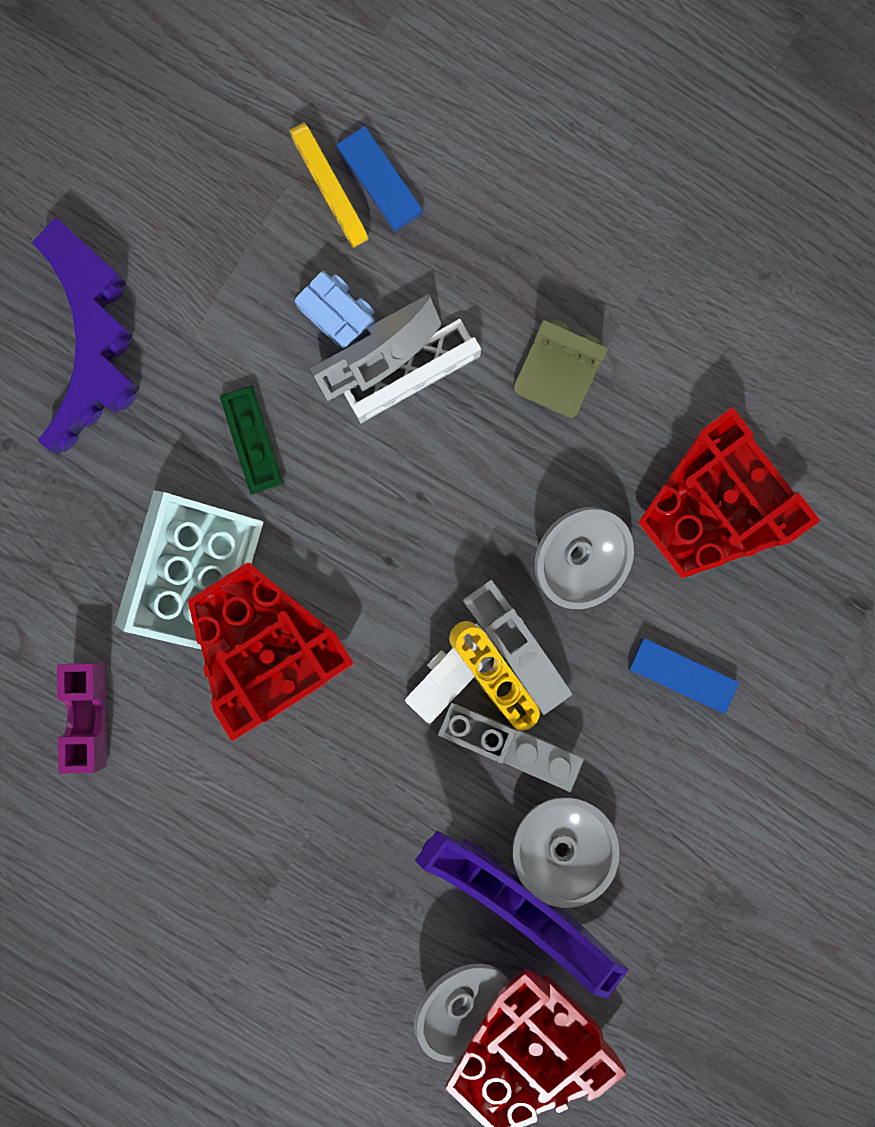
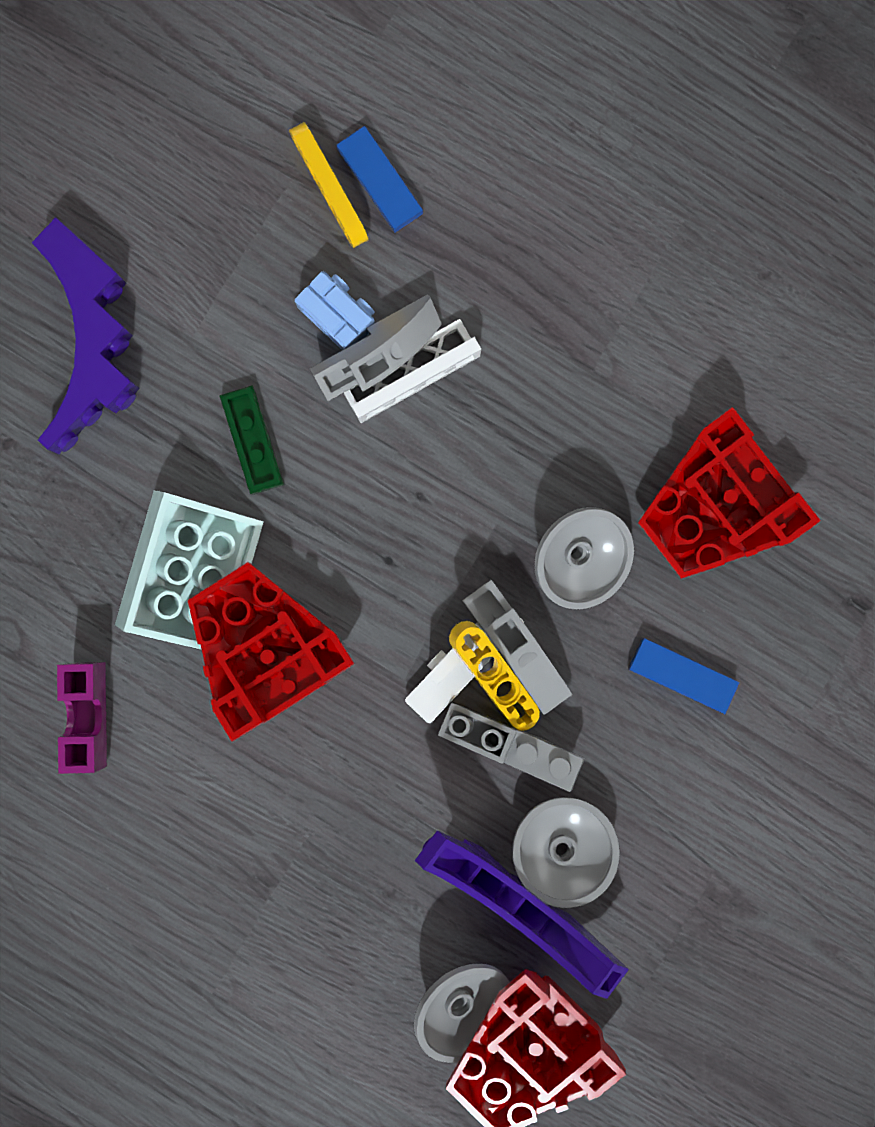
olive bracket [514,320,608,418] -> none

